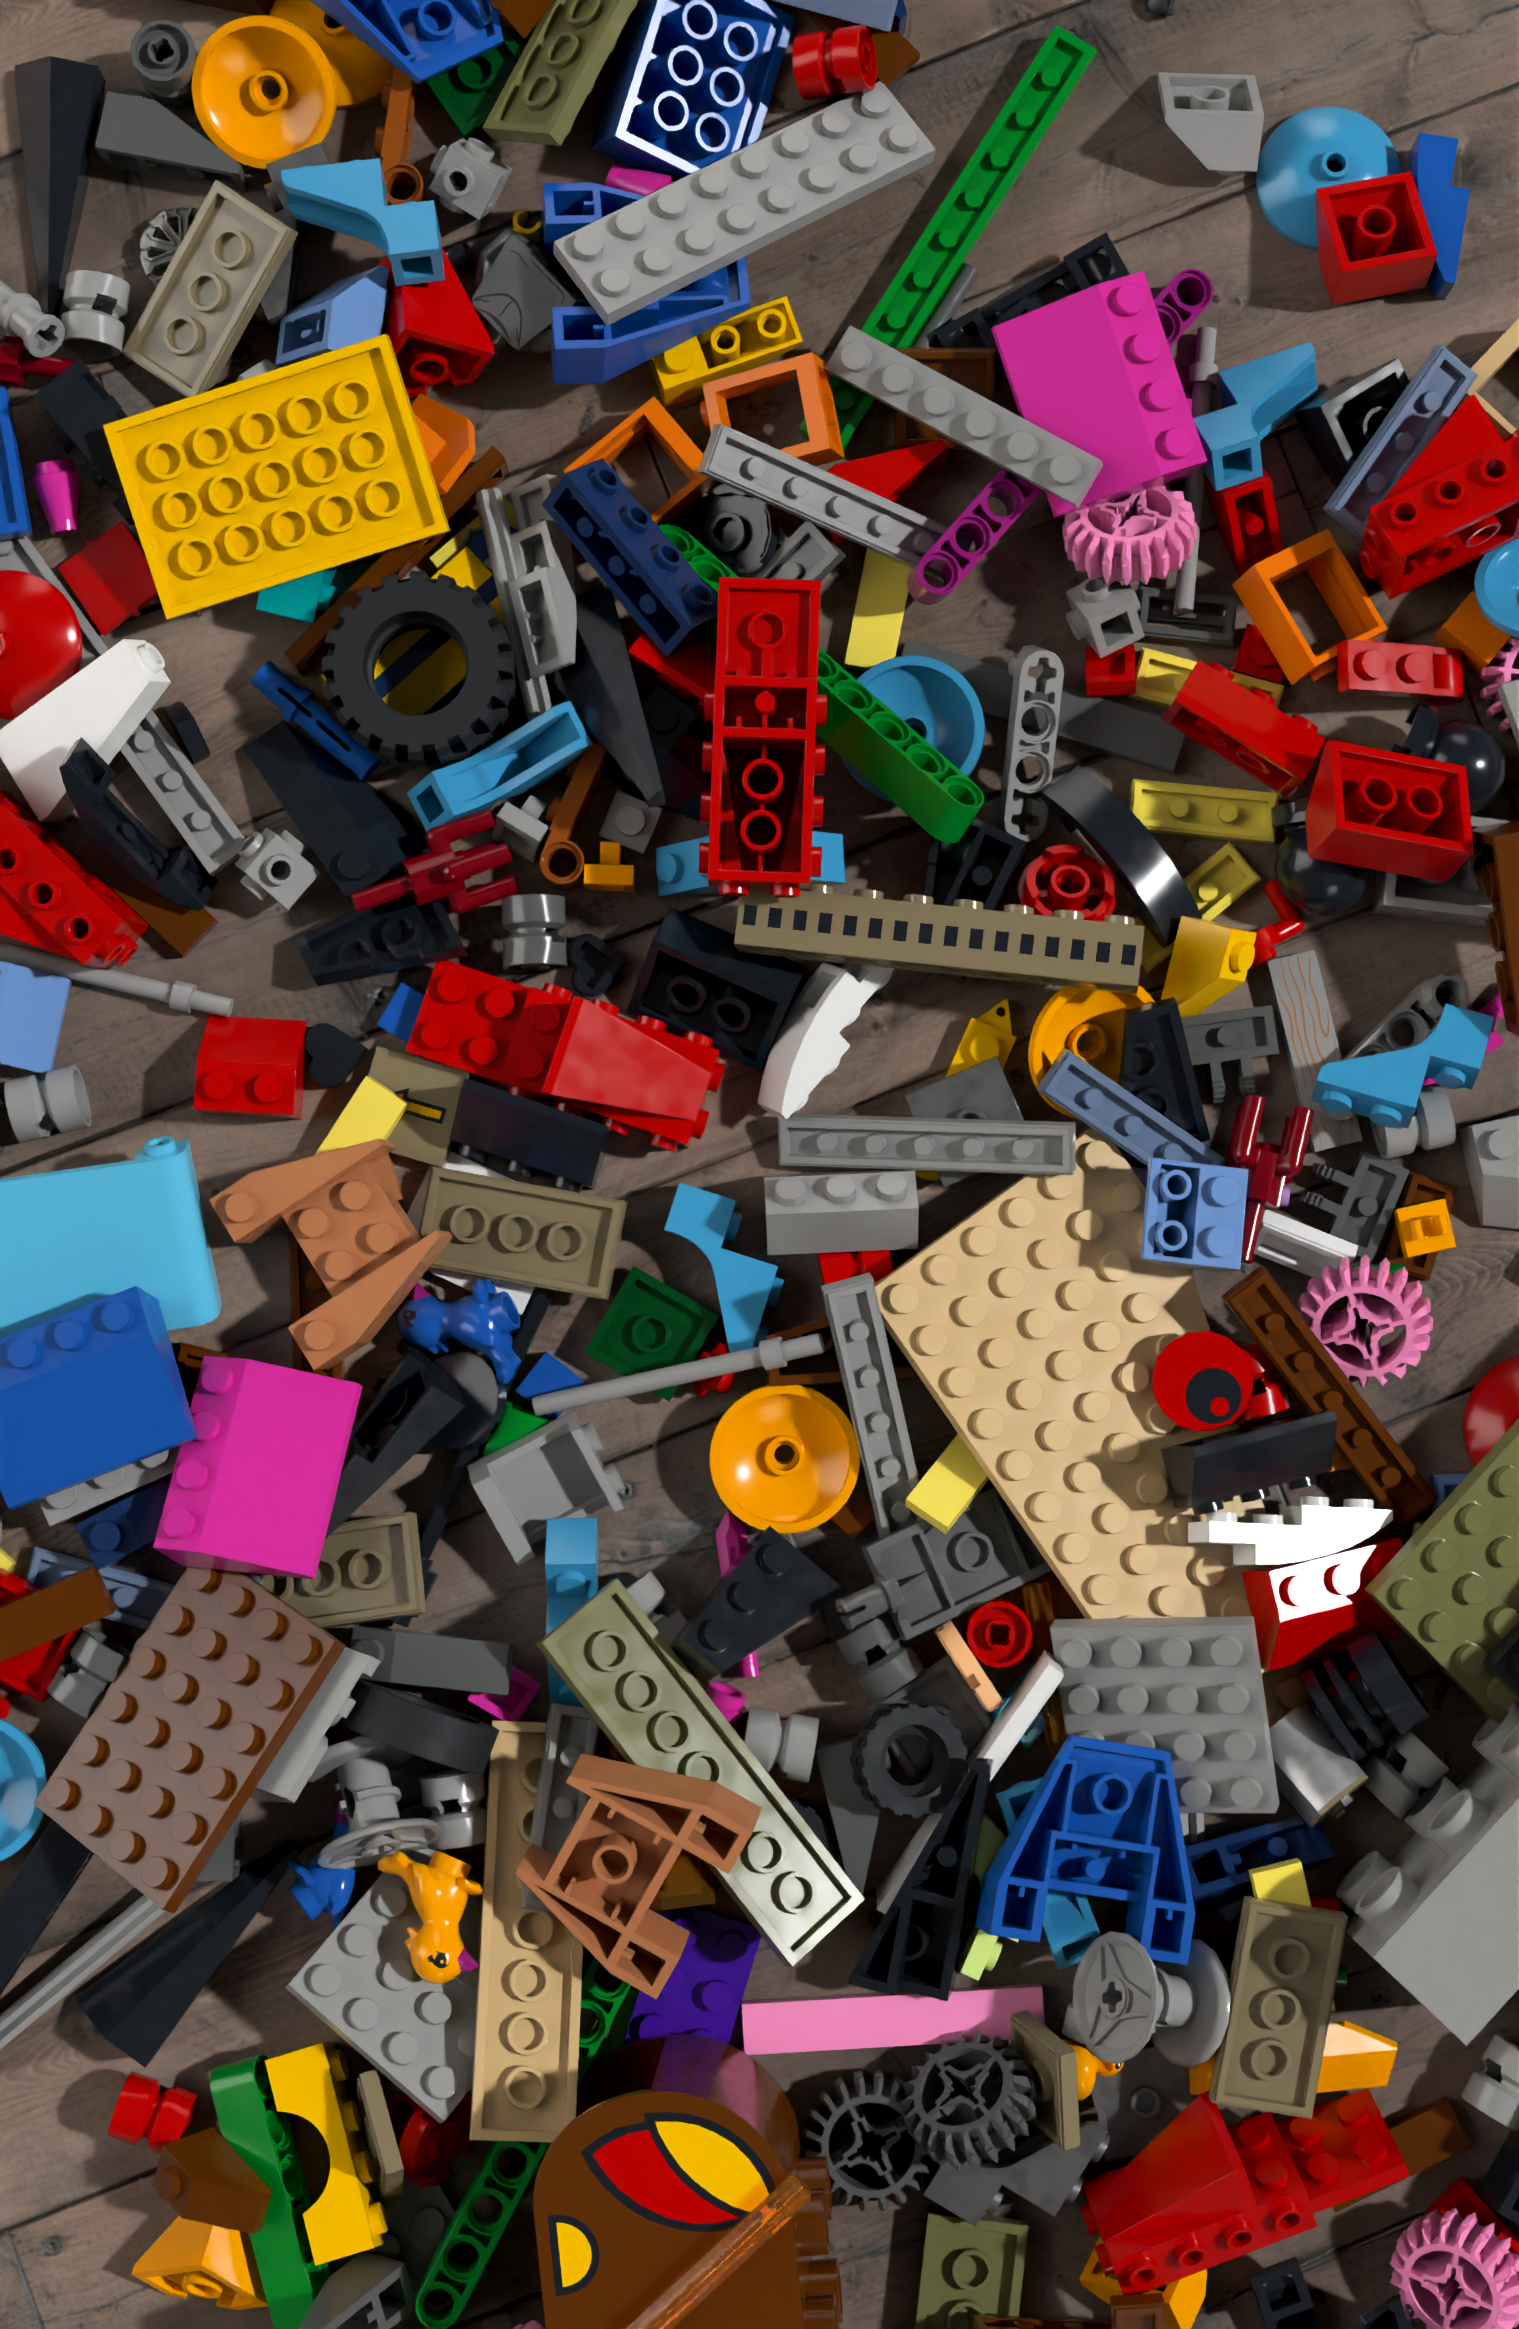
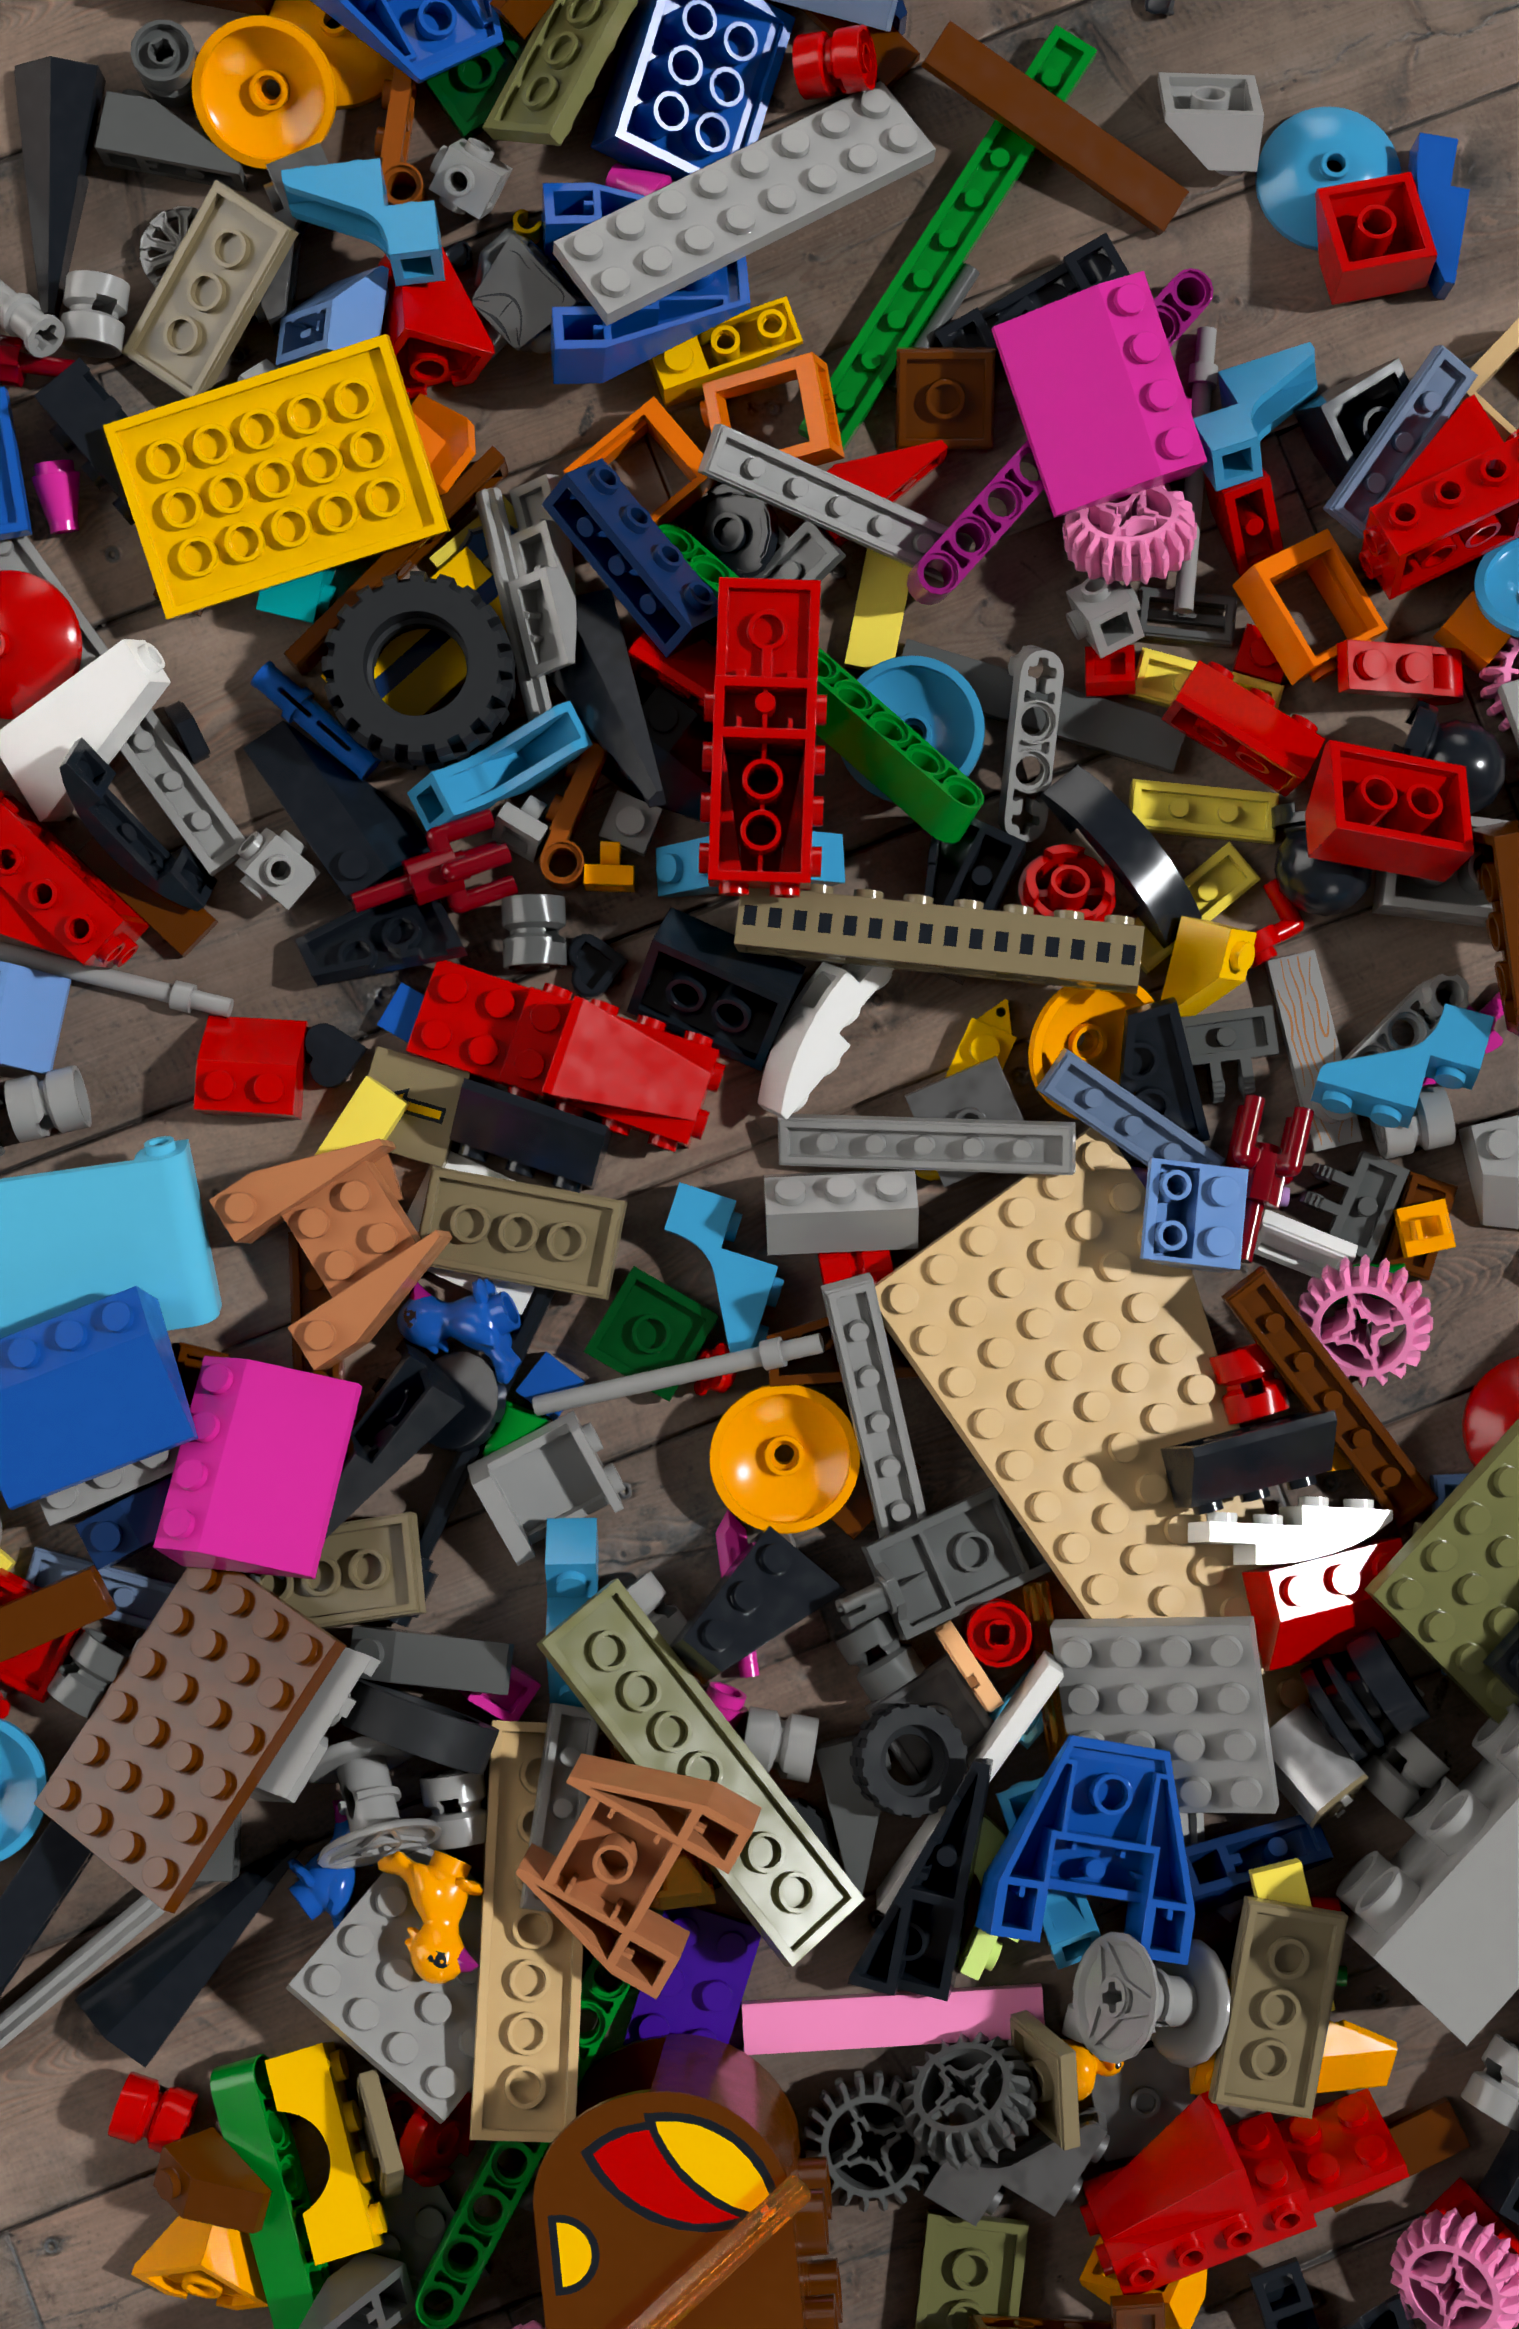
red piece [58,520,159,636] -> none
light grey plate [825,325,1104,509] -> none
light yellow tile [905,1434,989,1534] -> none
red tile [1151,1330,1253,1432] -> none
none -> reddish brown tile [921,21,1189,235]

